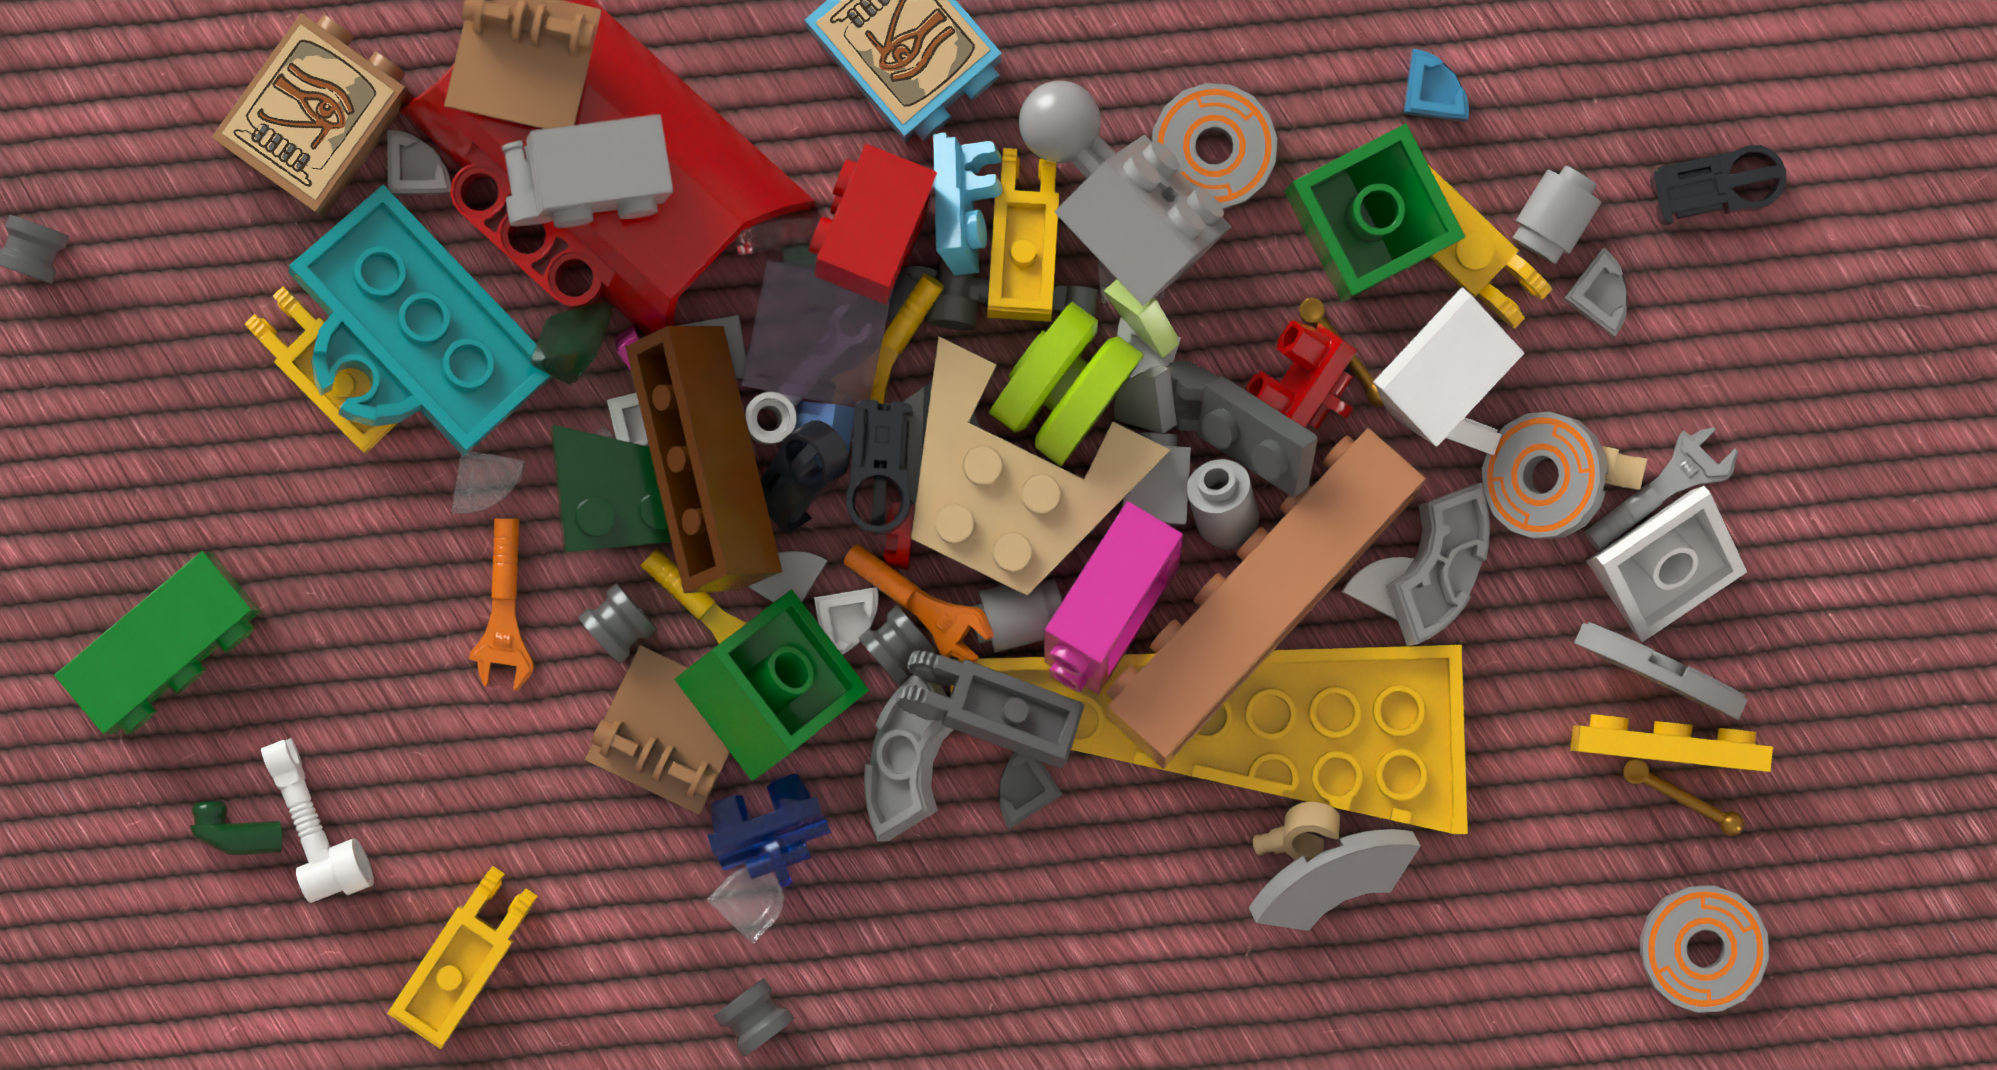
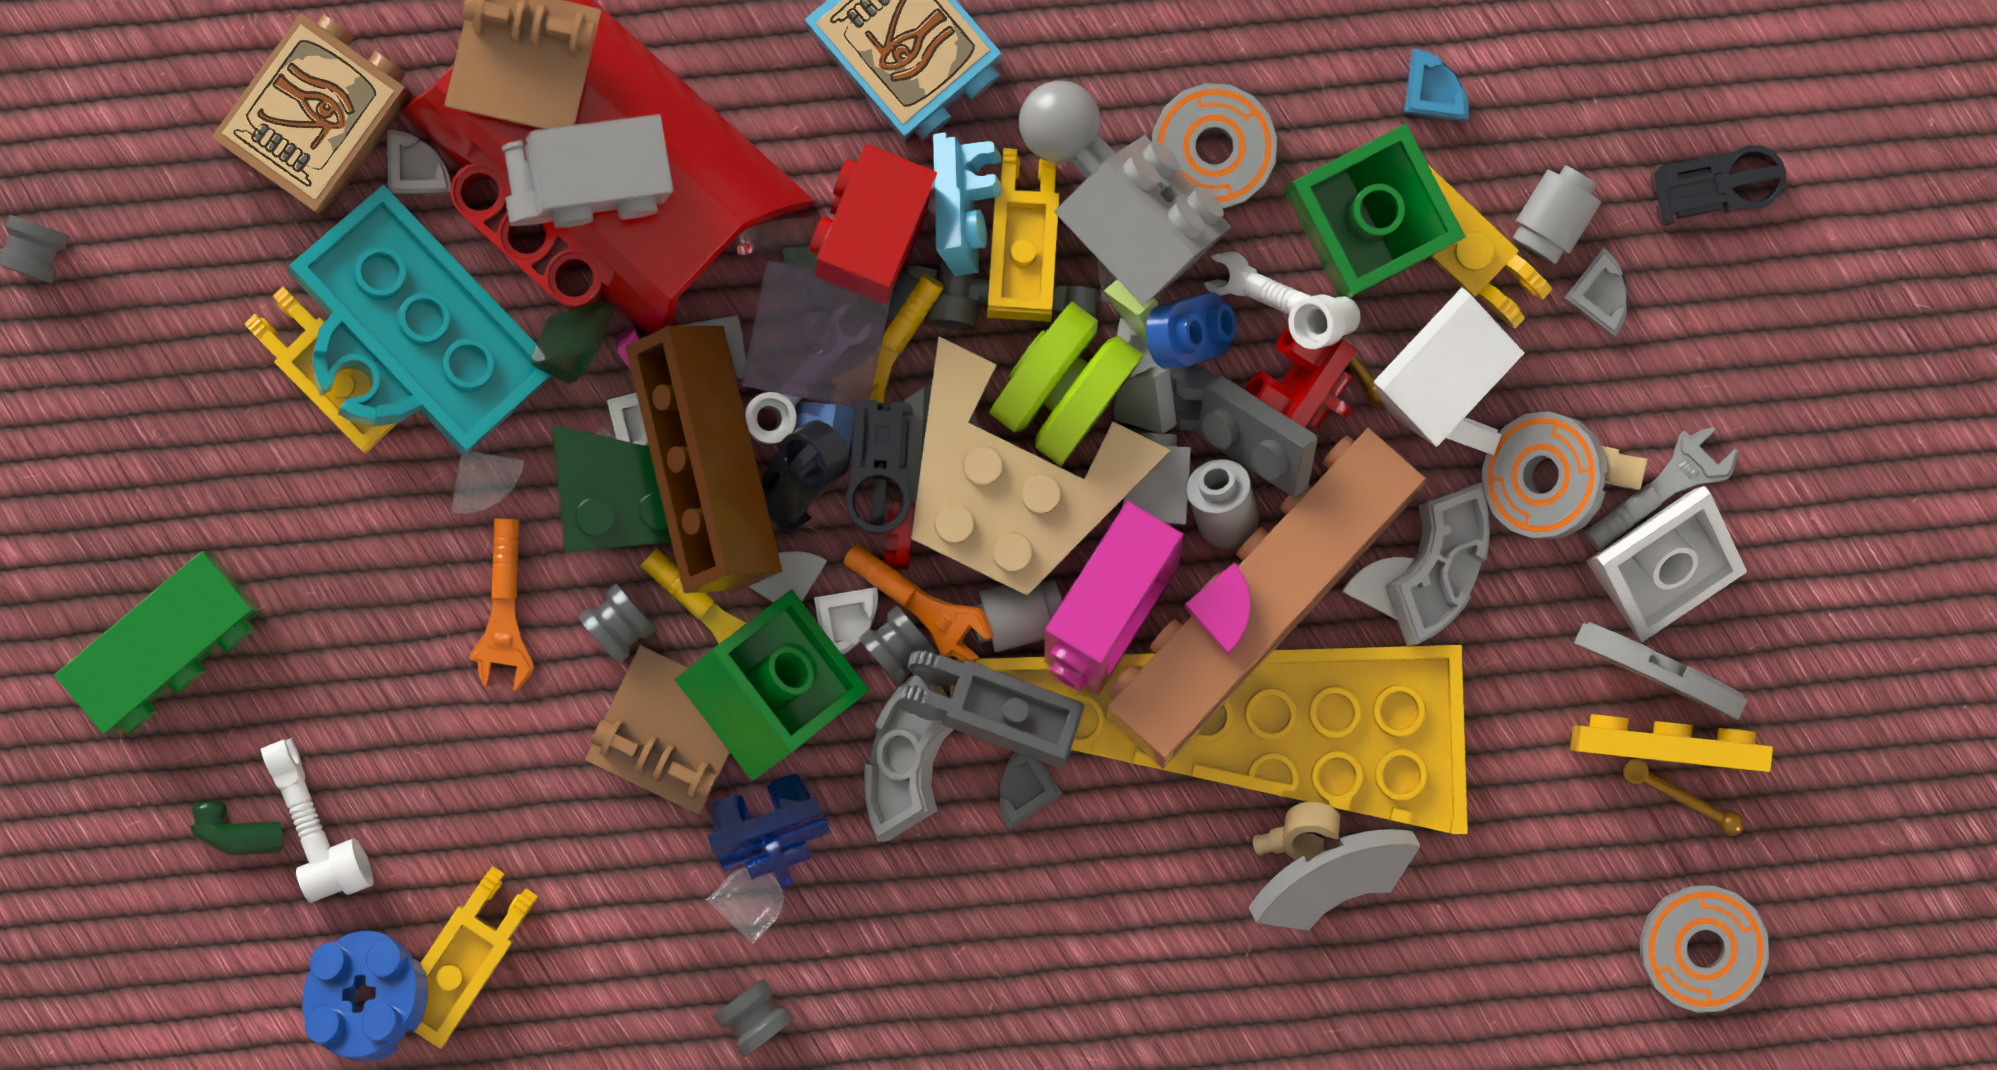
none -> blue plate [302,931,428,1062]
none -> blue plate [1146,292,1237,369]
none -> dark pink tile [1185,562,1250,656]
none -> white brick [1204,251,1360,349]

